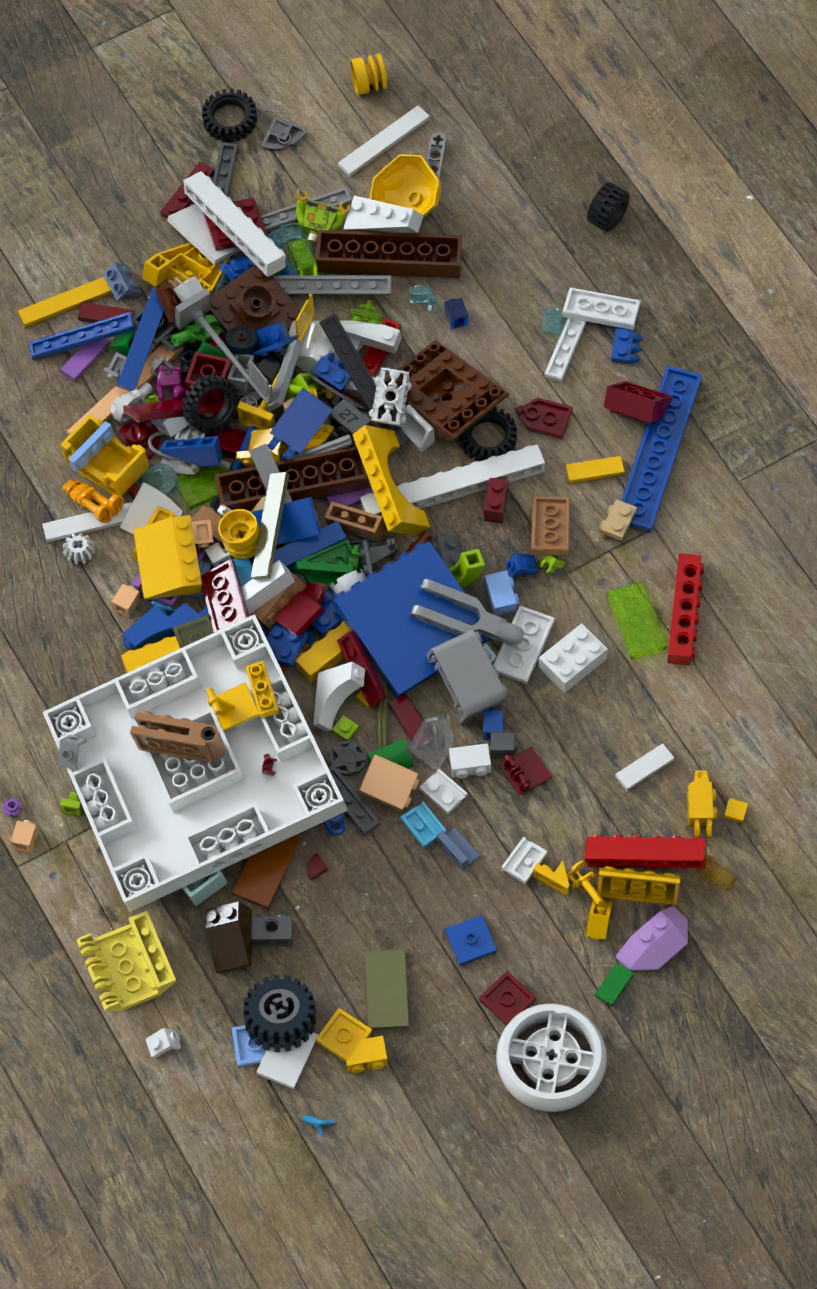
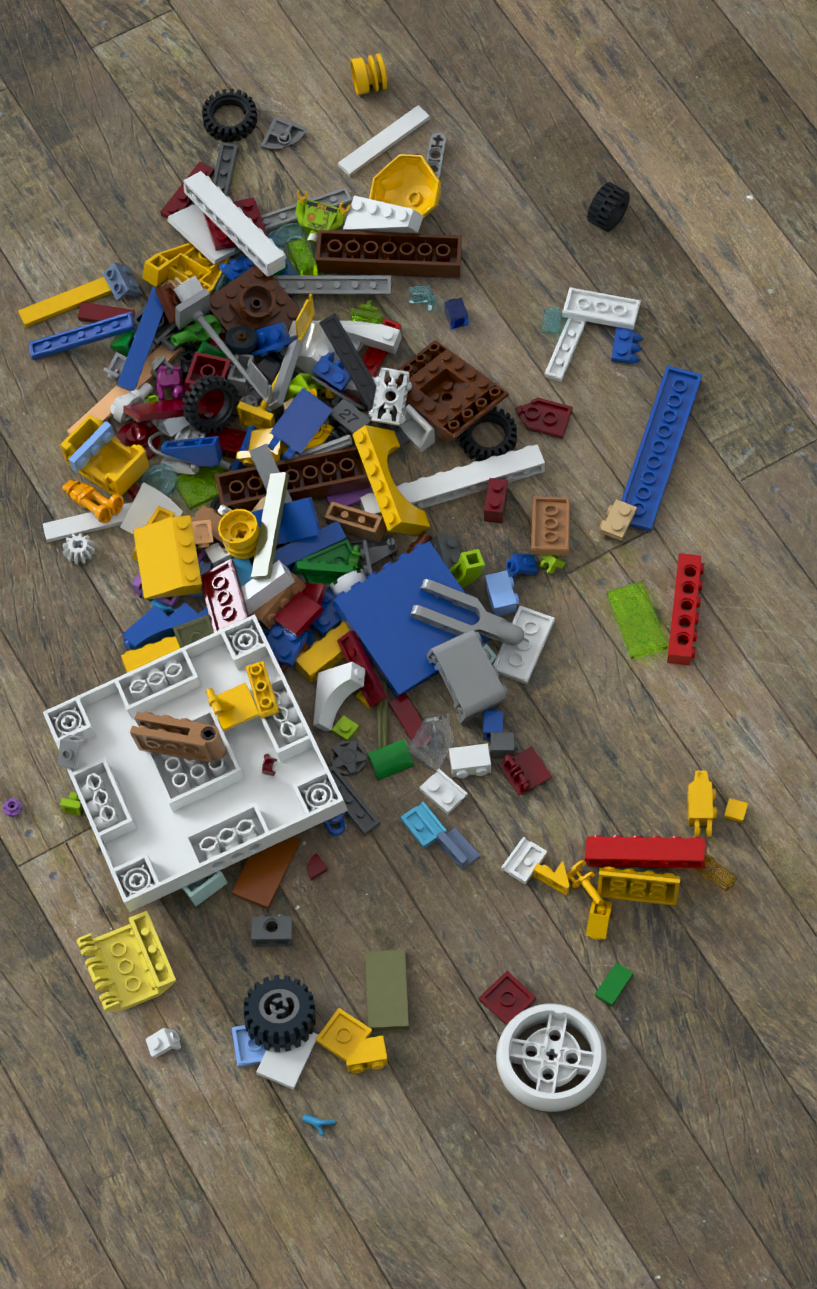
light nougat brick [10,820,38,853] -> none
medium lavender tile [60,339,110,382] -> none
light nougat brick [111,584,141,618] -> none
dark brown slope [205,901,252,973] -> none
light nougat brick [358,755,419,811] -> none
blue plate [445,915,497,966] -> none
white brick [538,623,608,693] -> none
yellow tile [566,456,624,484] -> none
dark red slope [603,381,673,424] -> none
white tile [615,743,674,791] -> none
lavender wedge [615,906,688,971] -> none

